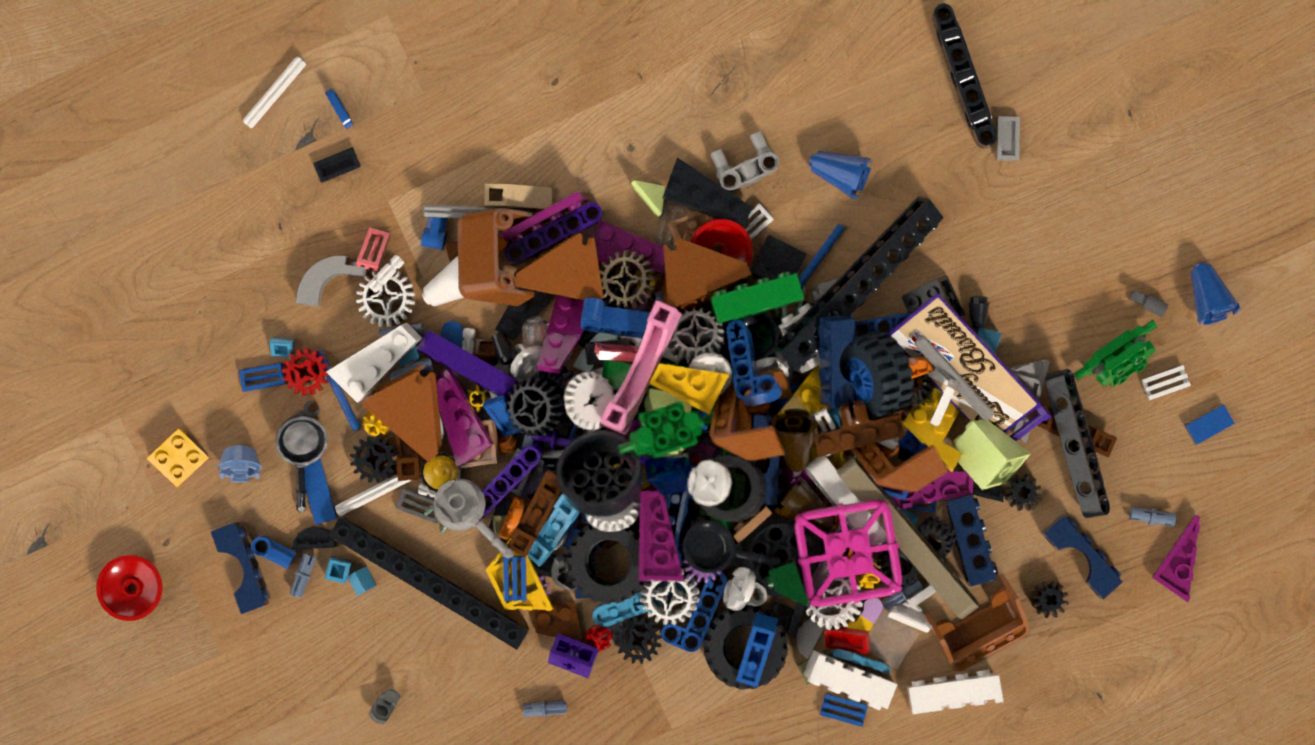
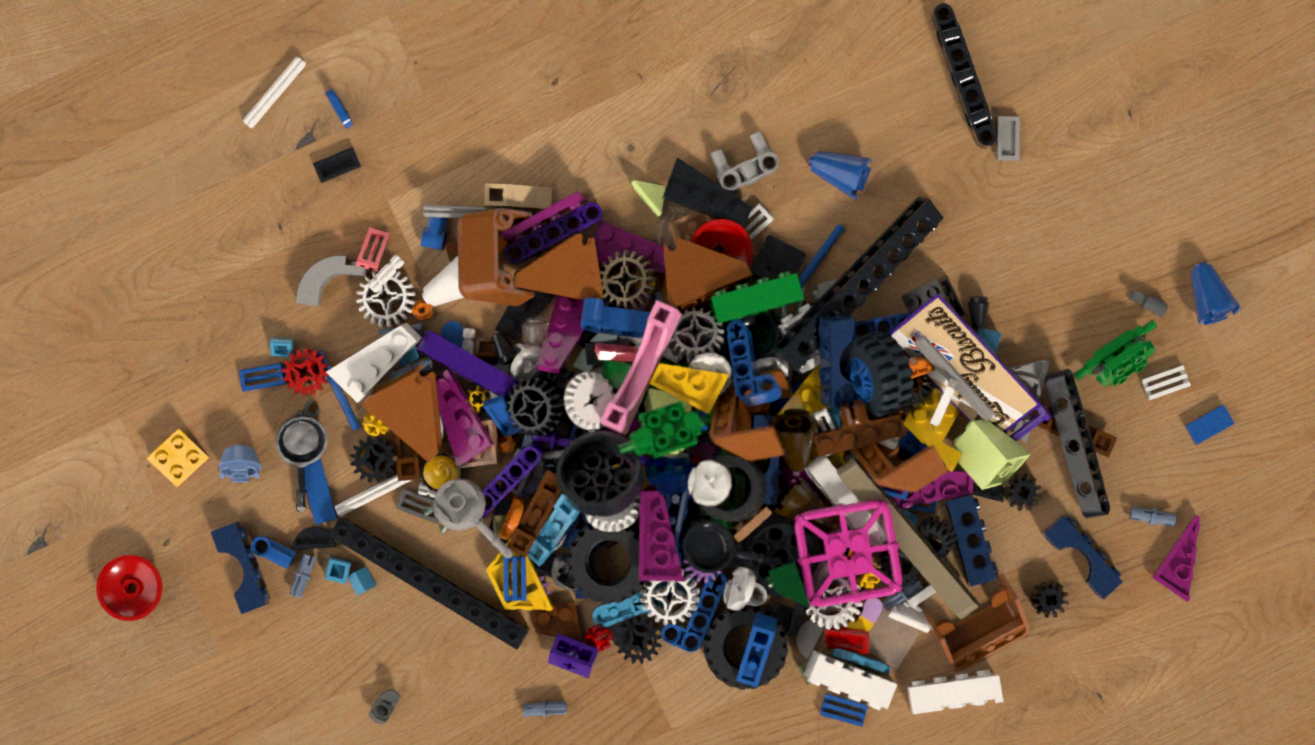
none -> orange plate [412,299,433,321]

